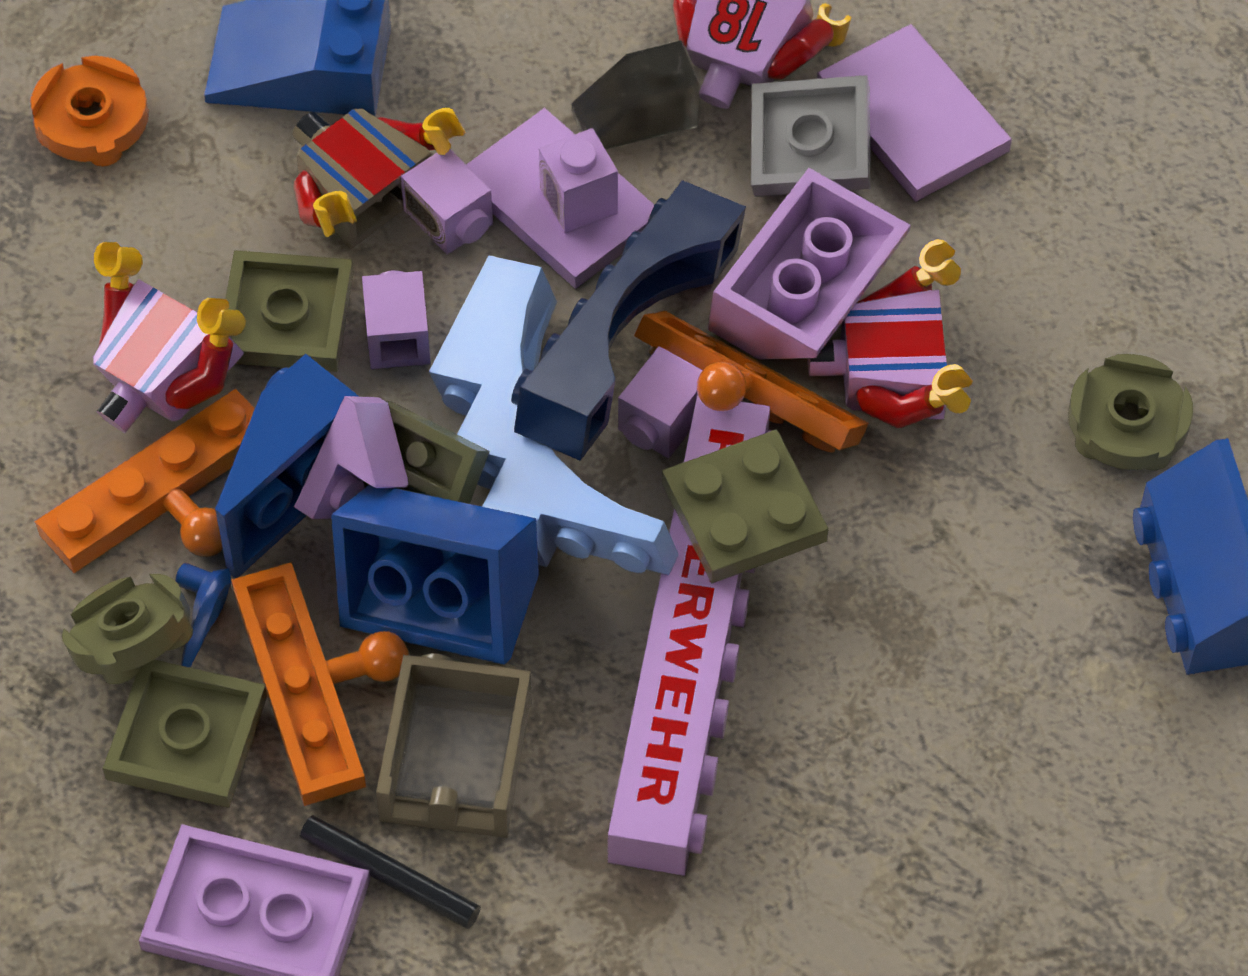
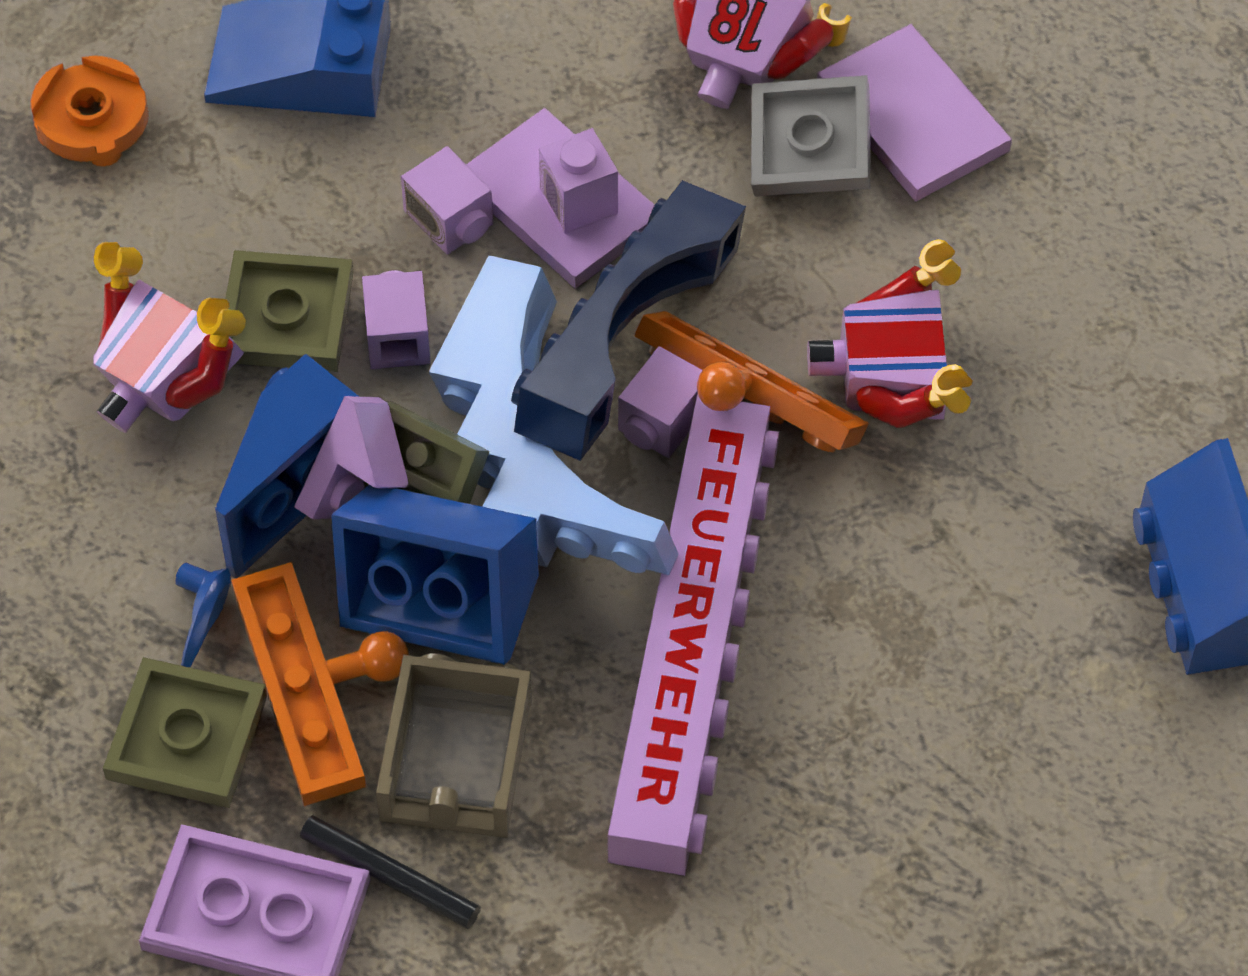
orange plate [35,388,255,573] -> none
olive plate [62,574,193,684] -> none
torso [293,108,466,249] -> none
clear smoke slope [571,40,700,150] -> none
olive plate [662,429,829,584] -> none
lavender slope [708,168,911,359] -> none
olive plate [1068,354,1193,471] -> none

